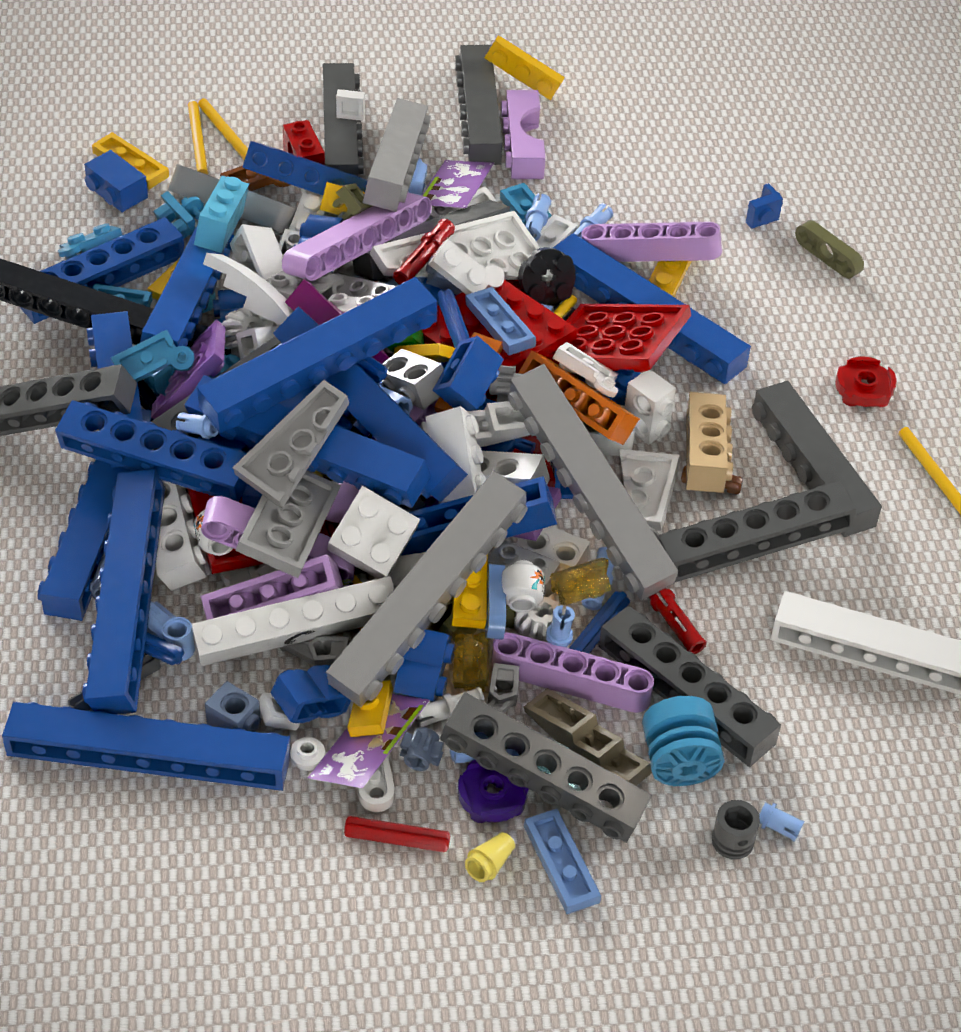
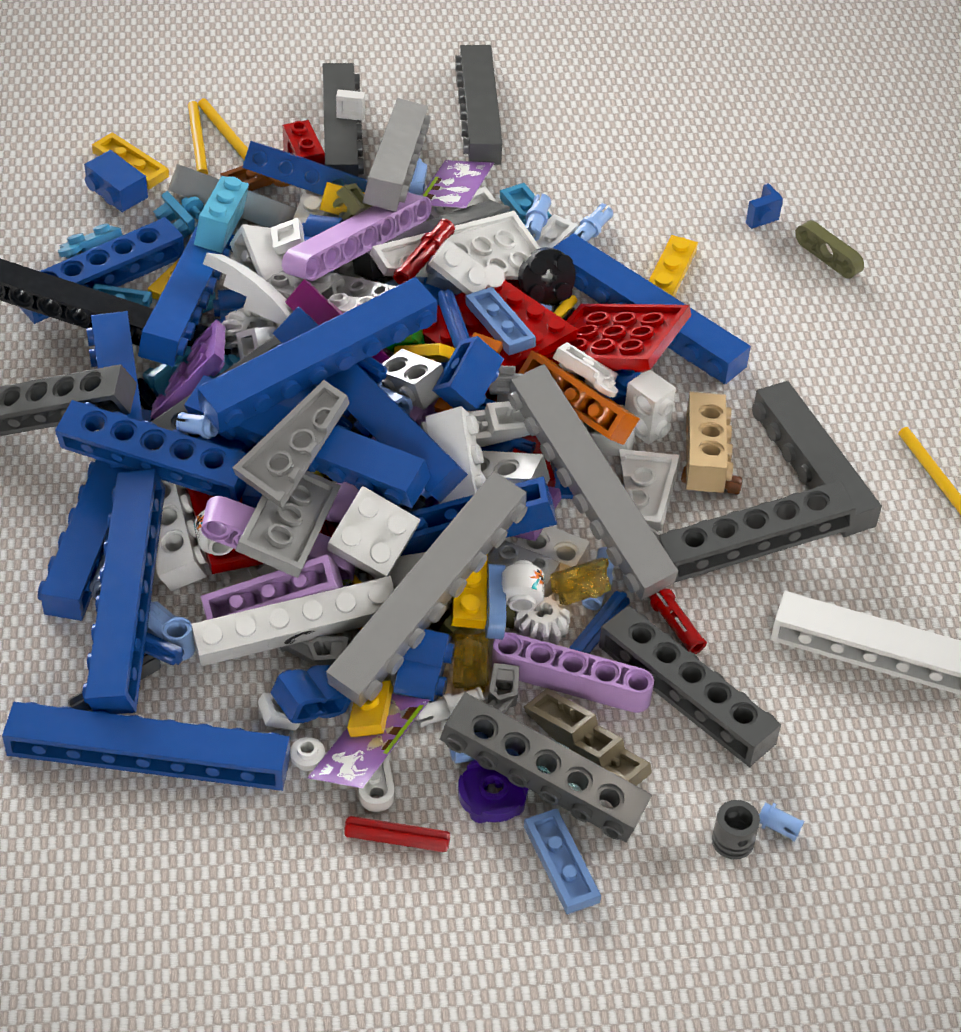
dark azure hinge [111,330,195,382] -> none
sand blue brick [205,681,261,732] -> none
sand blue gear [400,727,444,771] -> none
light yellow cone [465,832,515,882] -> none
yellow plate [484,35,565,100] -> none
lavender arch [501,90,545,179] -> none
light blue pin [546,605,575,648] -> none
lavender beam [582,222,722,262] -> none
dark azure wheel [642,696,725,786] -> none
red plate [835,356,897,407] -> none
none -> white plate [271,218,304,255]

